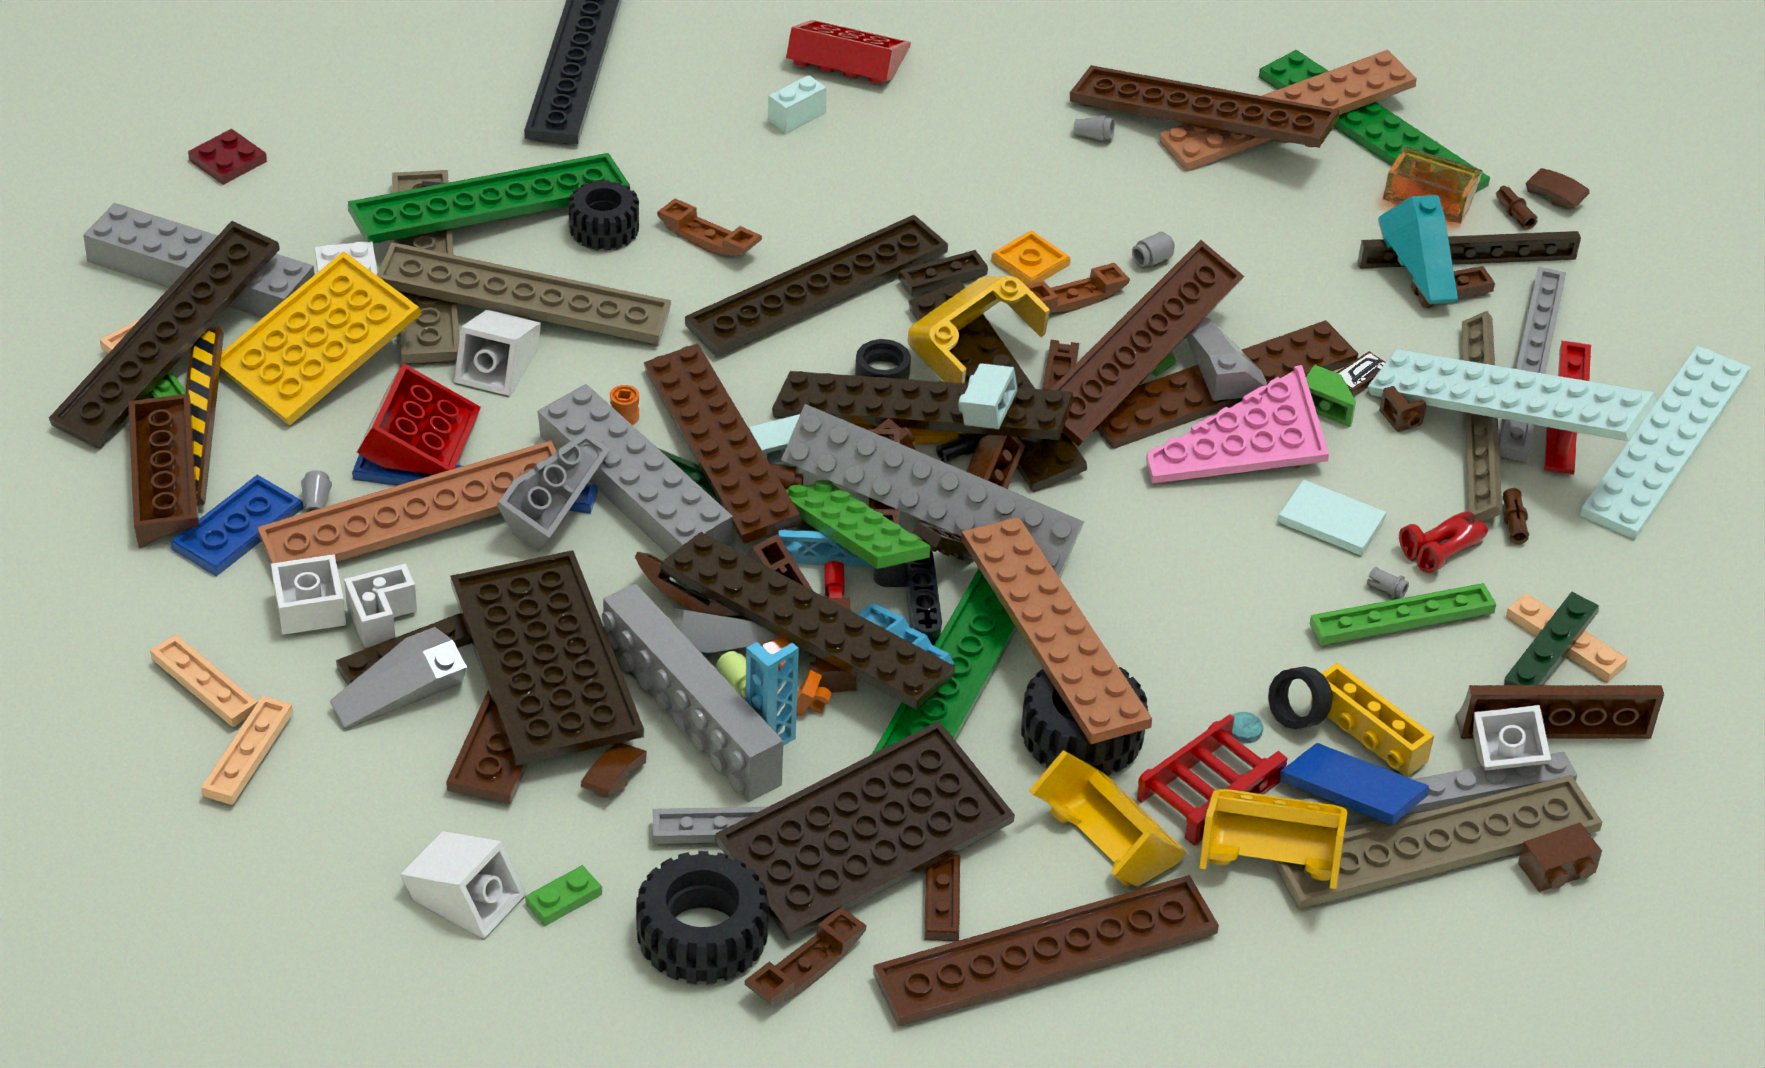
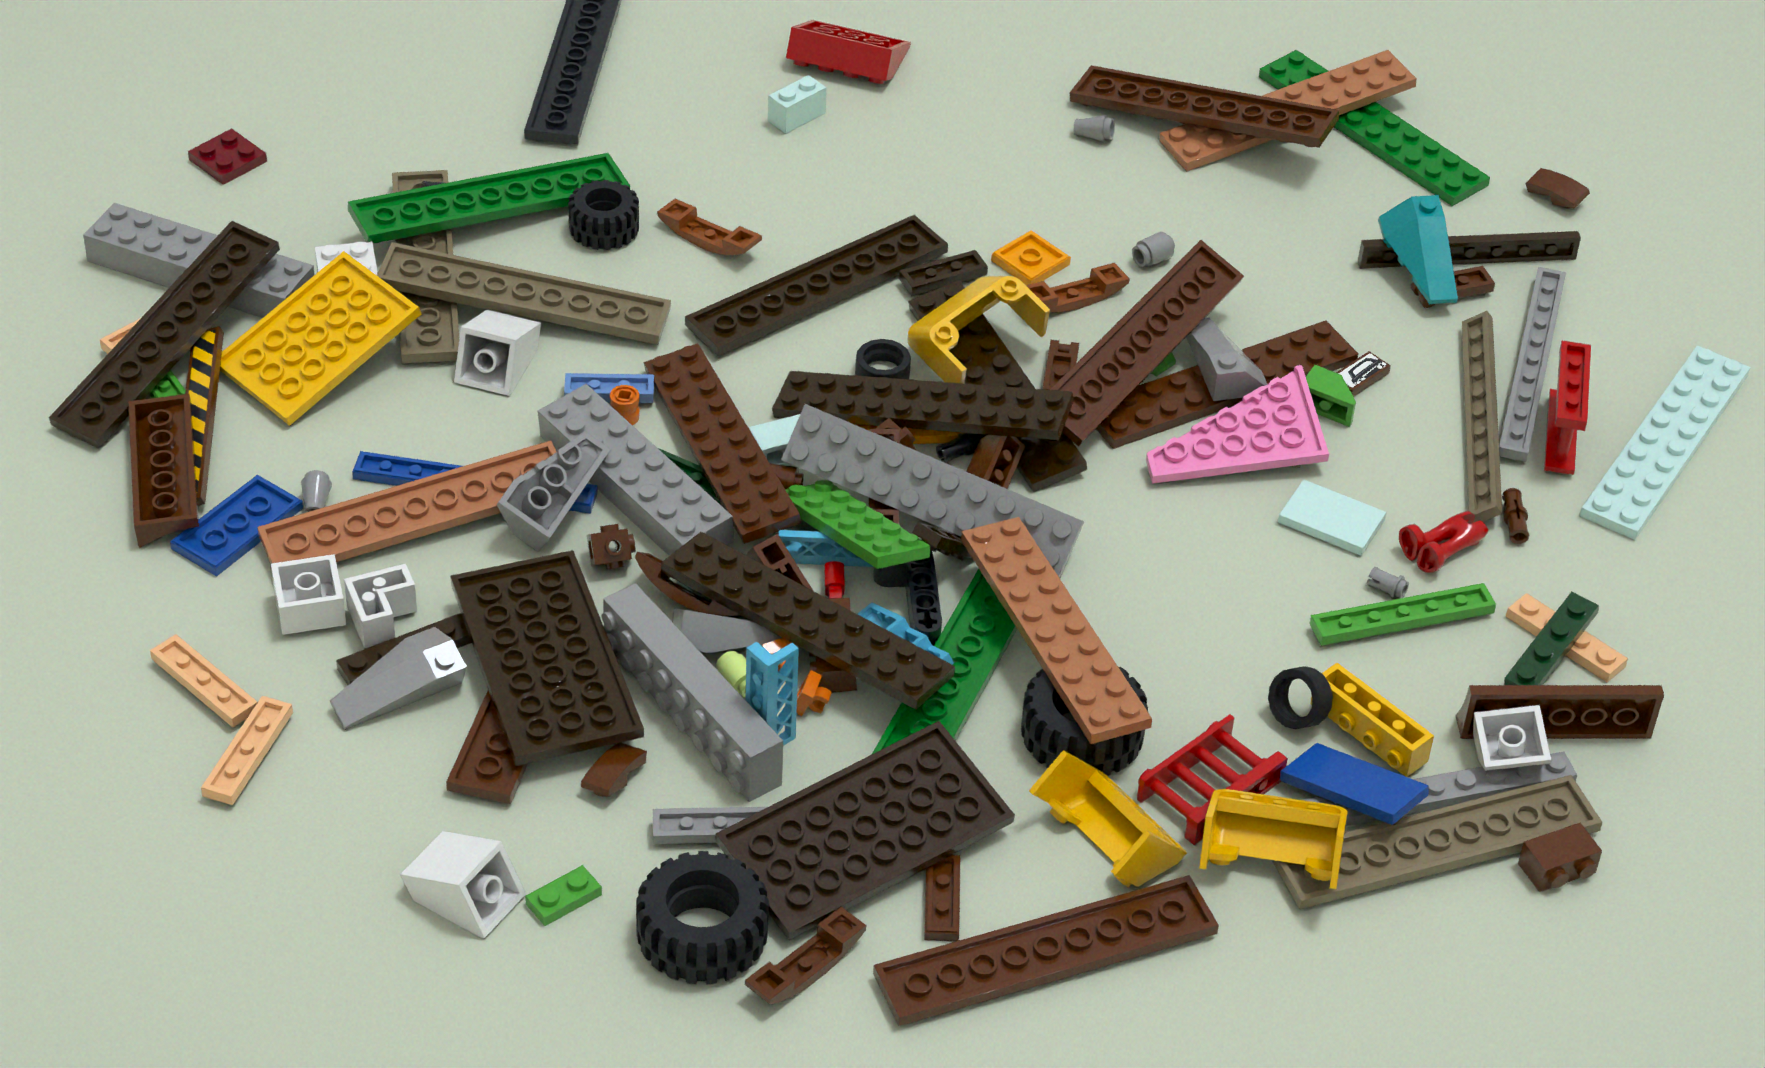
red slope [356,363,481,474] -> none
light aqua brick [958,363,1018,429] -> none
clear light blue piece [1232,712,1264,744] -> none
light aqua plate [1368,349,1656,441] -> none
reddish brown bracket [1379,386,1426,432] -> none
clear orange slope [1383,146,1483,224] -> none
reddish brown axle [1496,185,1538,230] -> none
none -> medium blue plate [564,373,654,403]
none -> reddish brown brick [587,524,636,570]

